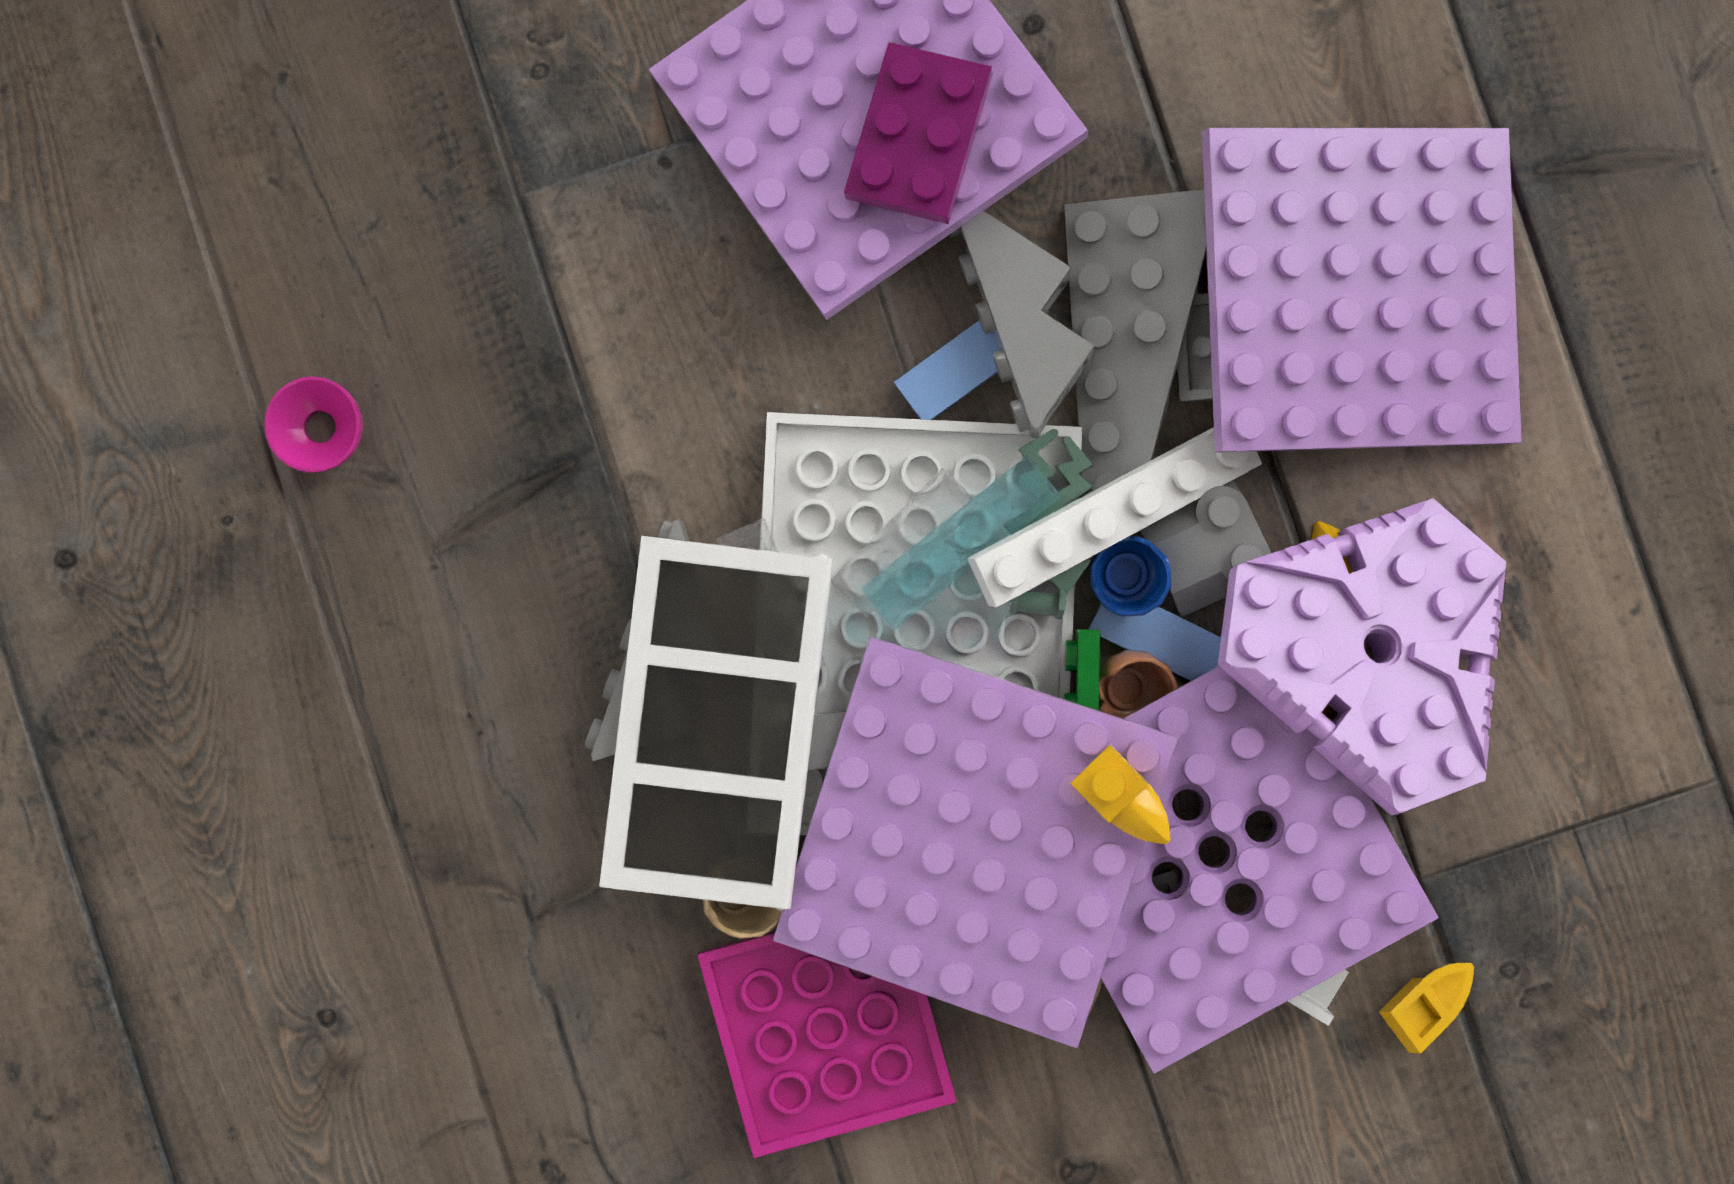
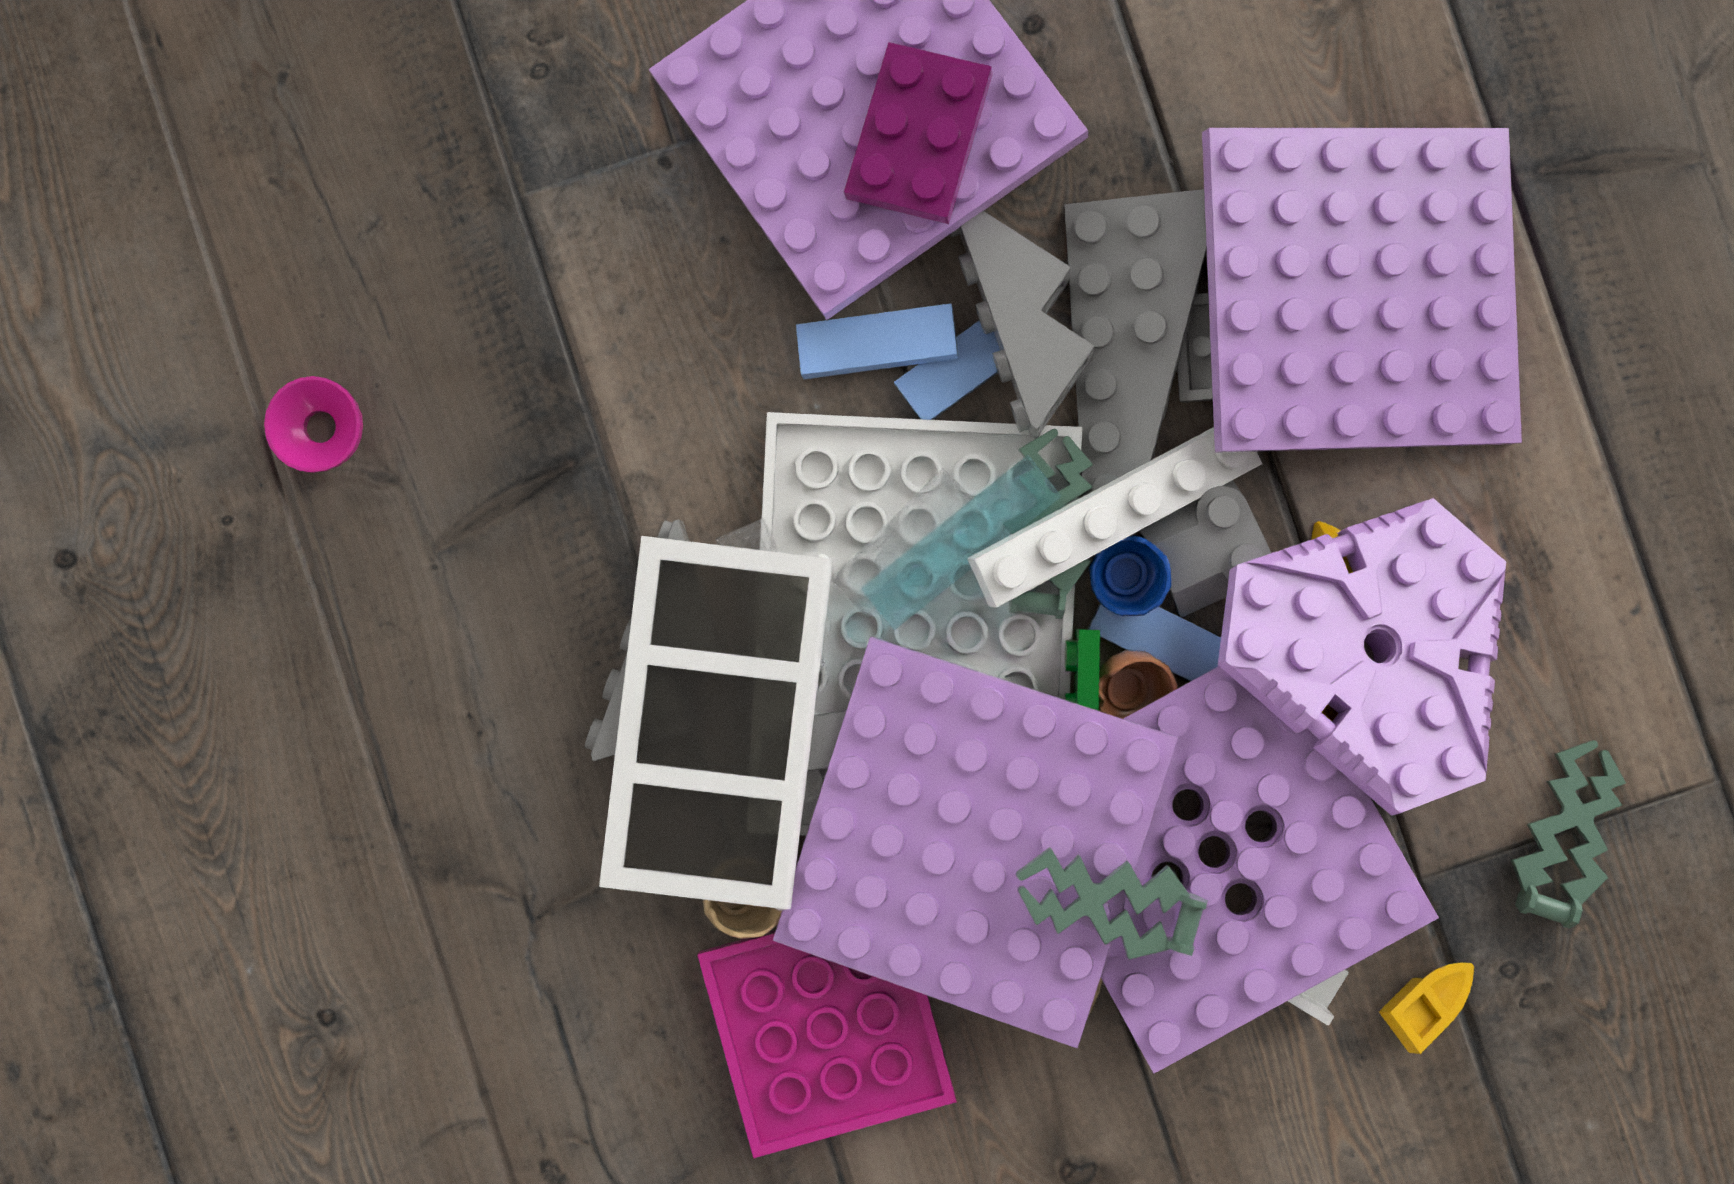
yellow plate [1070,744,1171,844] -> none
none -> light blue tile [796,303,959,379]
none -> sand green piece [1016,847,1208,959]
none -> sand green piece [1511,740,1626,929]

